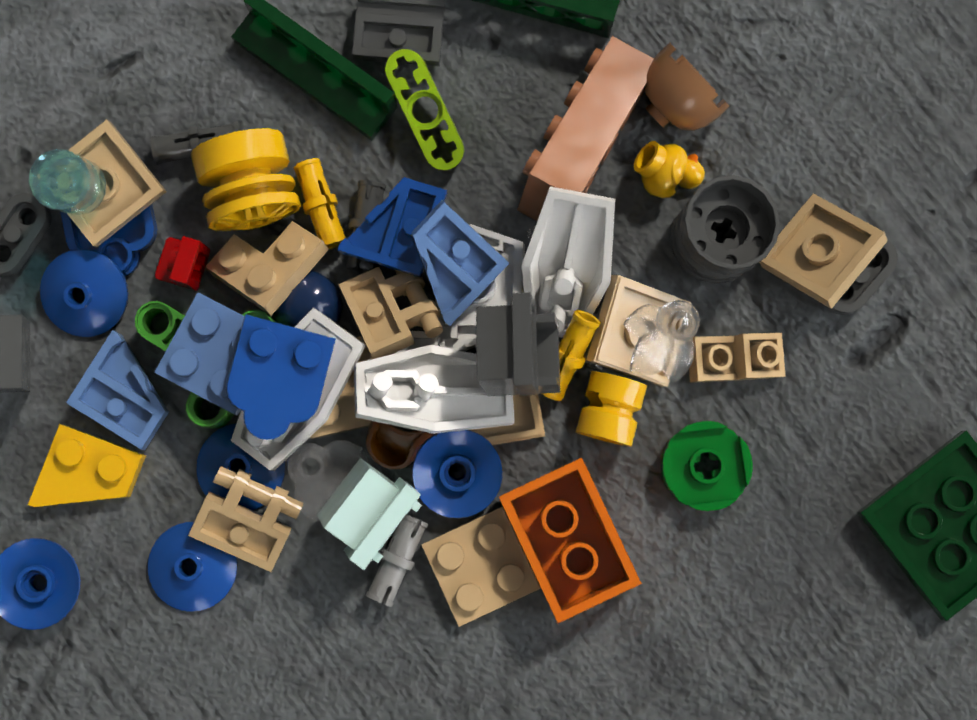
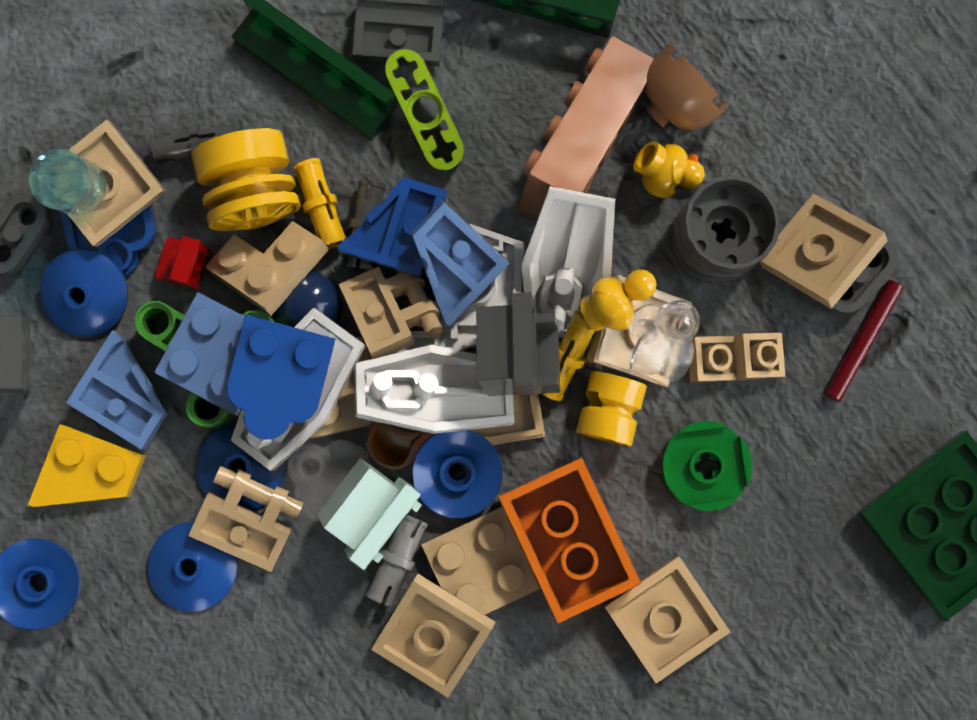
none -> tan plate [371,574,495,698]
none -> yellow animal [580,269,657,332]
none -> tan plate [604,556,731,684]
none -> dark red bar [824,280,904,402]

